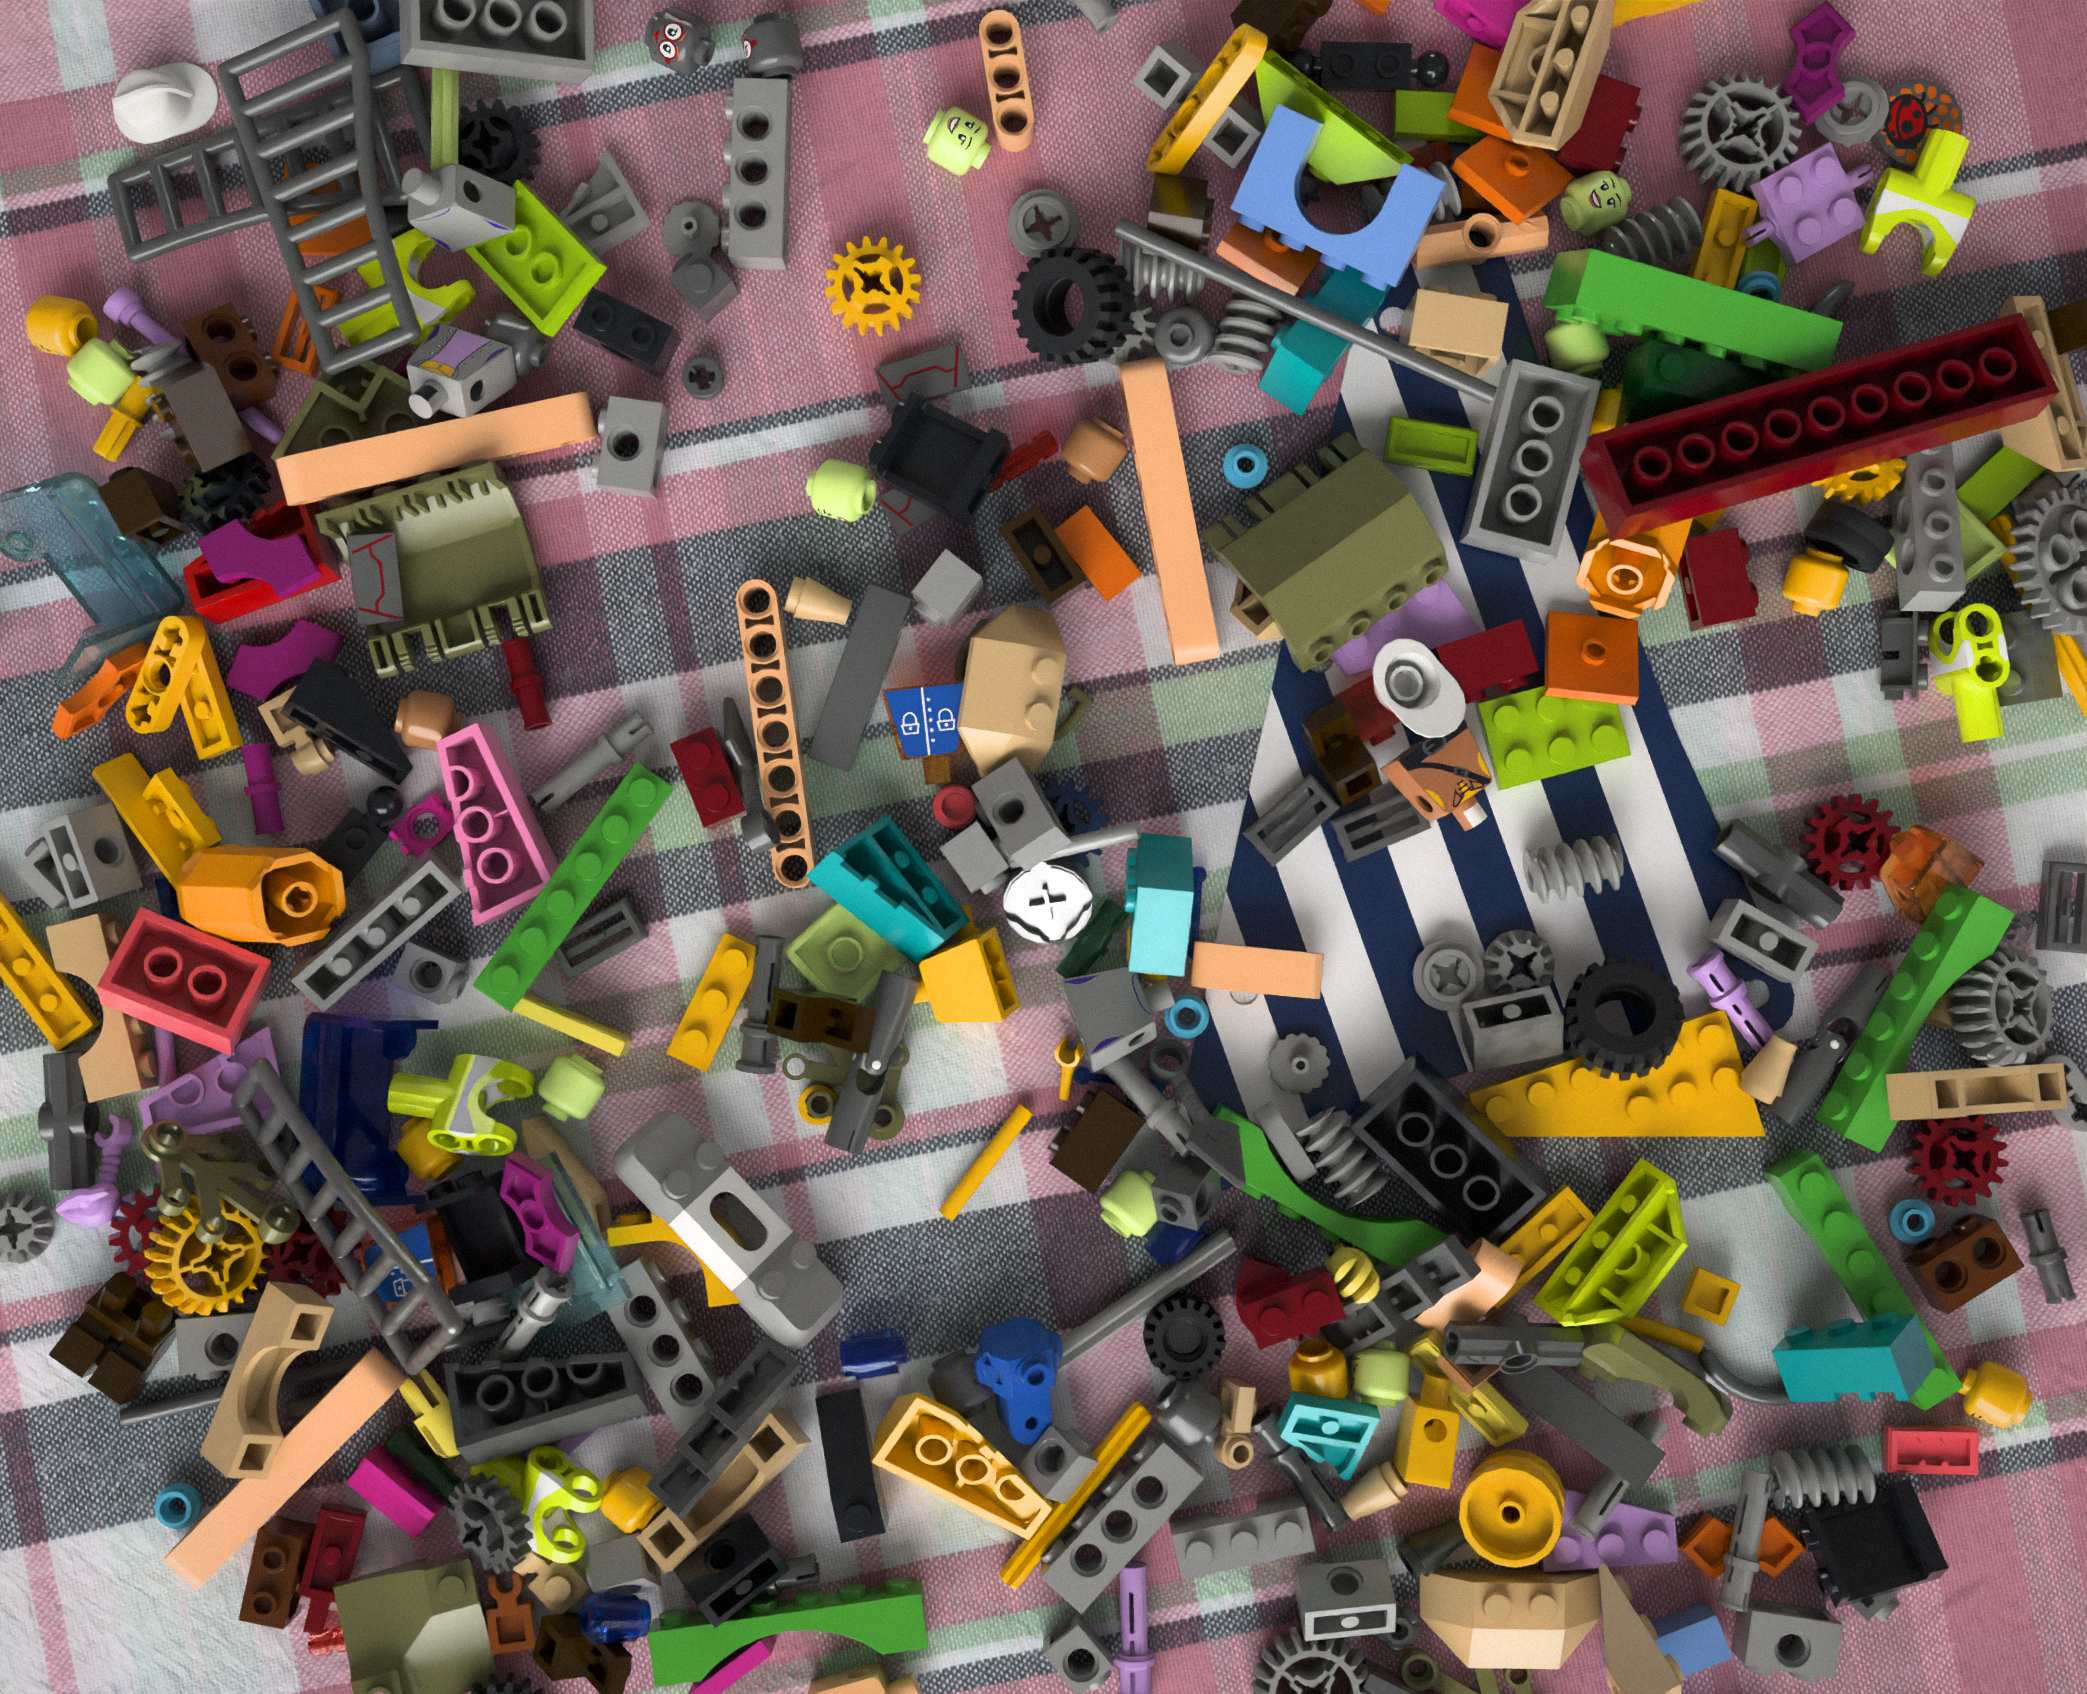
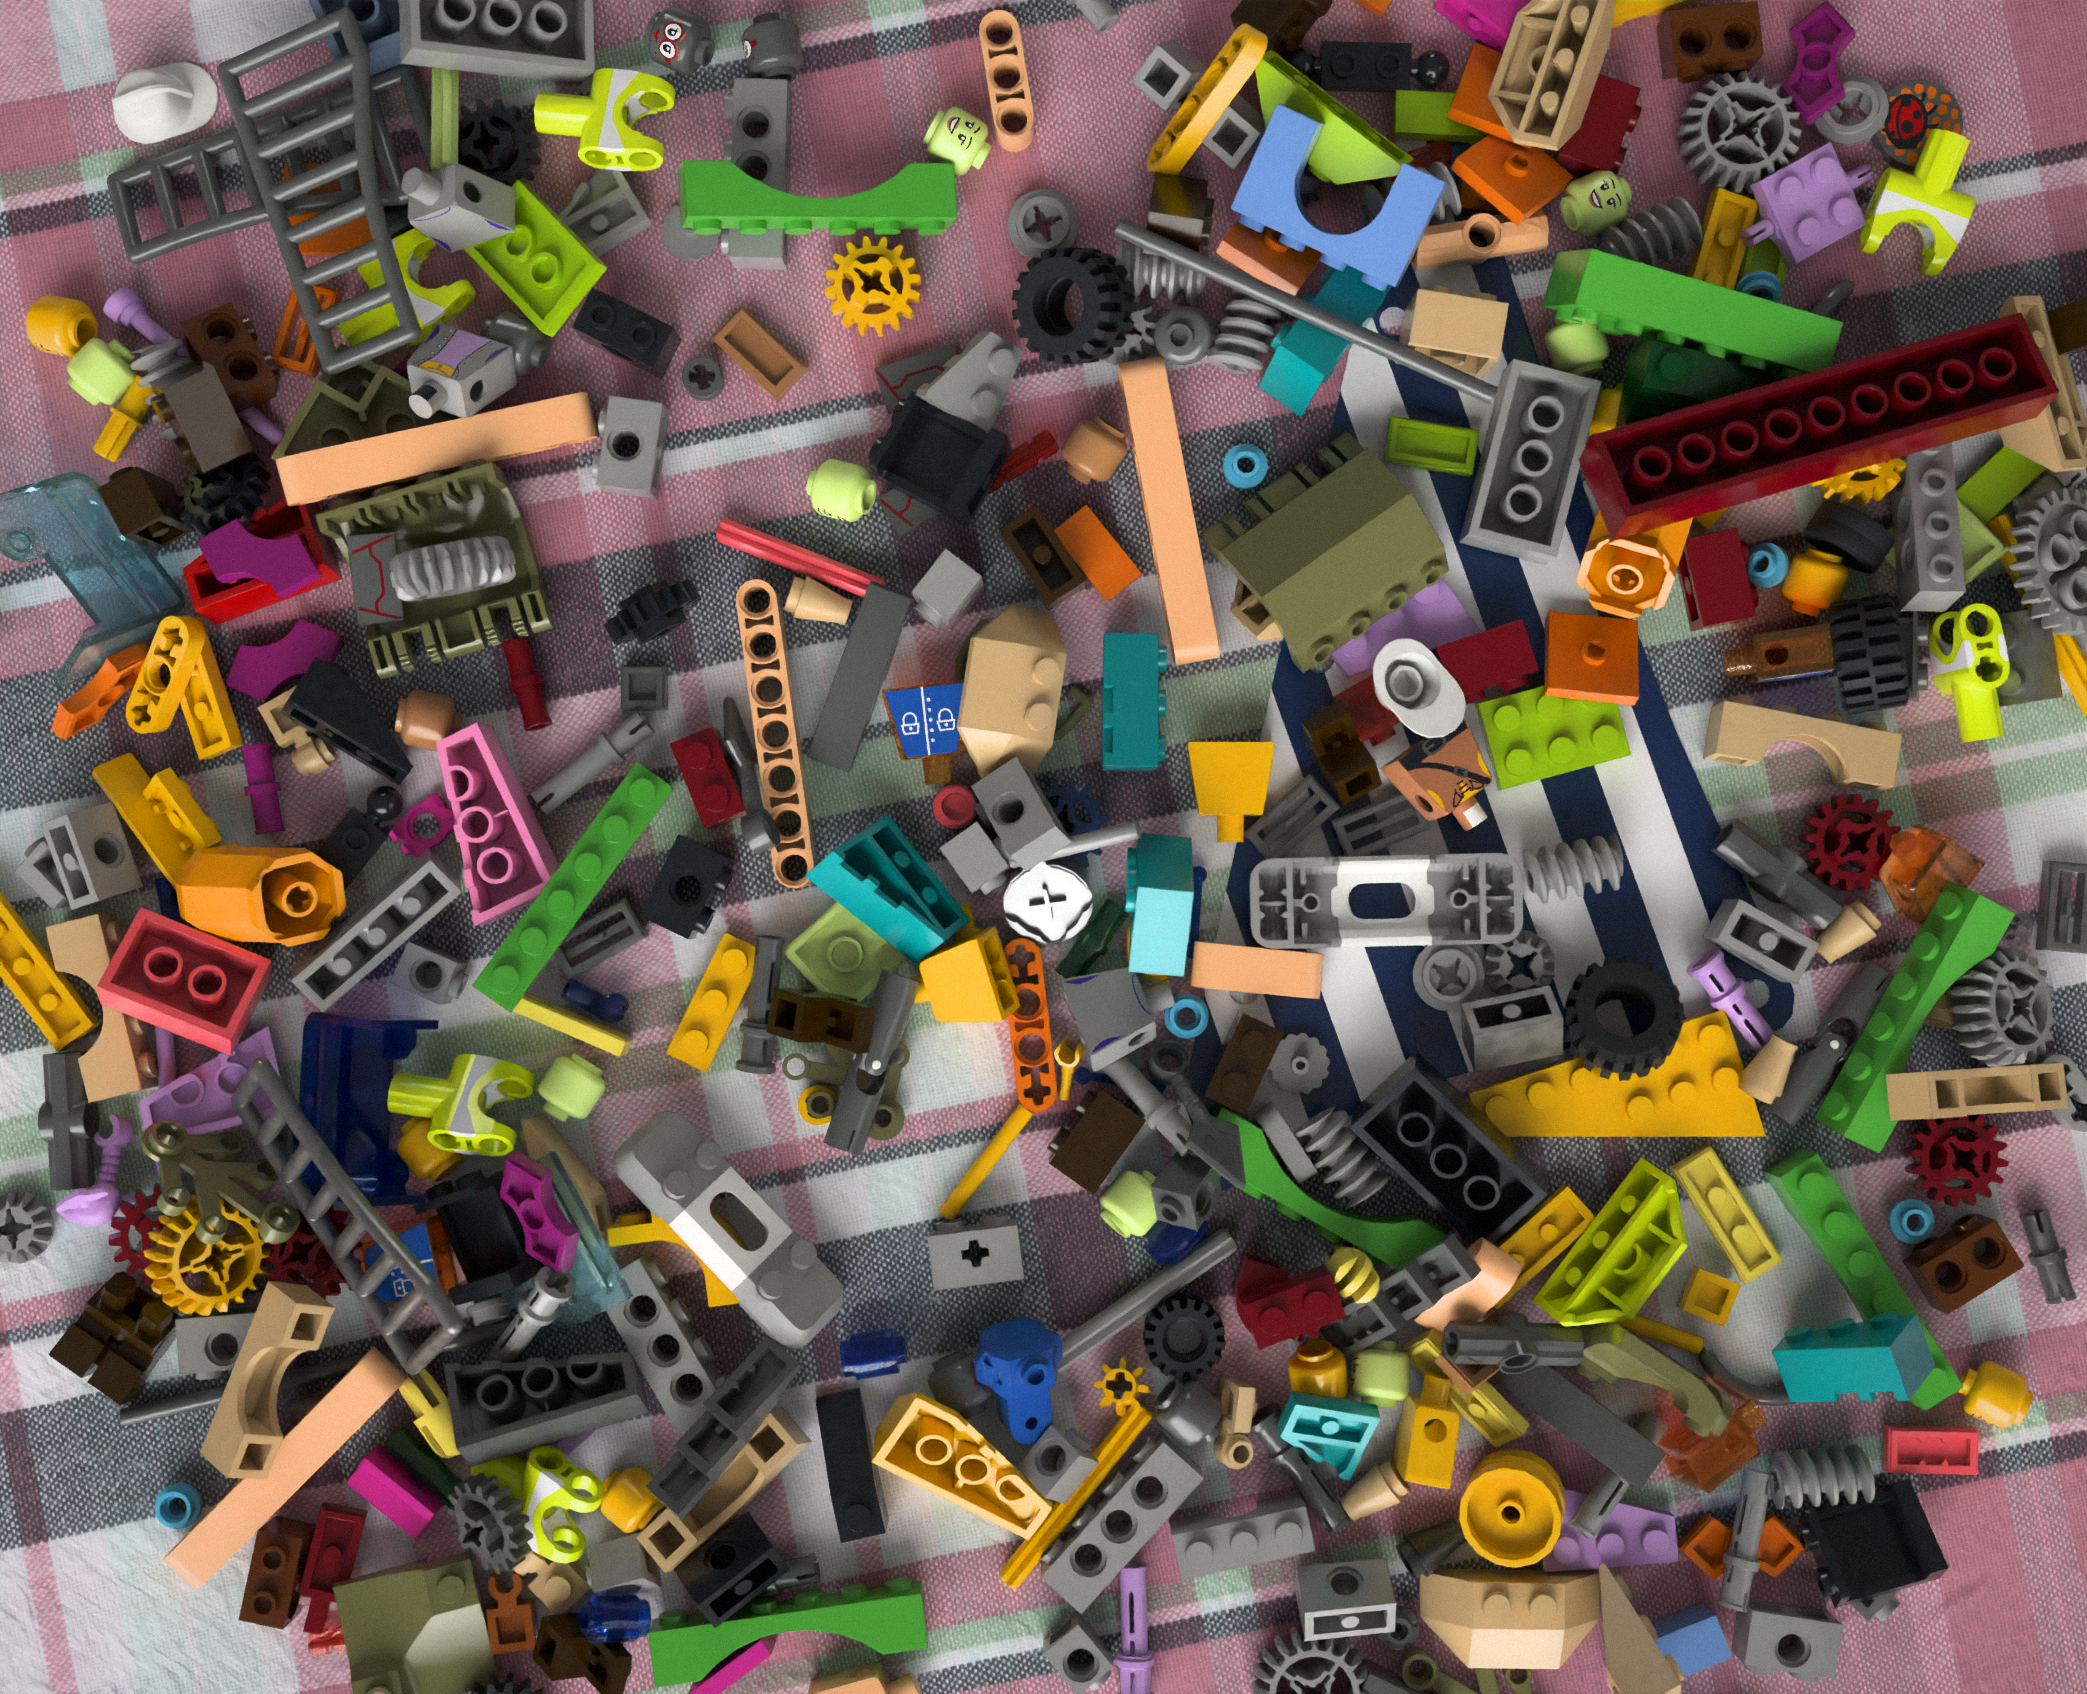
dark grey brick [668,248,739,324] -> none
none -> light grey gear [390,536,516,602]
none -> neon yellow connector [534,68,676,171]
none -> clear blue arm [561,978,629,1024]
none -> black gear [604,579,702,646]
none -> dark grey tile [621,665,668,711]
none -> black brick [639,834,735,939]
none -> bright green arch [678,160,958,236]
none -> medium nougat tile [711,306,808,402]
none -> coral axle [716,518,886,598]
none -> light grey wing [916,330,1024,433]
none -> light grey brick [927,1213,1025,1291]
none -> orange beam [1003,938,1057,1112]
none -> yellow gear [1093,1358,1152,1417]
none -> teal wedge [1101,633,1167,772]
none -> yellow torso [1188,742,1274,843]
none -> dark brown brick [1201,1011,1284,1115]
none -> light grey piece [1249,853,1523,949]
none -> clear orange torso [1656,1400,1767,1494]
none -> reddish brown brick [1657,1,1764,83]
none -> light yellow tile [1669,1144,1784,1284]
none -> tan arch [1703,696,1903,793]
none -> clear orange torso [1722,623,1836,684]
none -> medium azure plate [1745,543,1790,588]
none -> tan cone [1815,899,1882,964]
none -> black tyre [1827,593,1910,715]

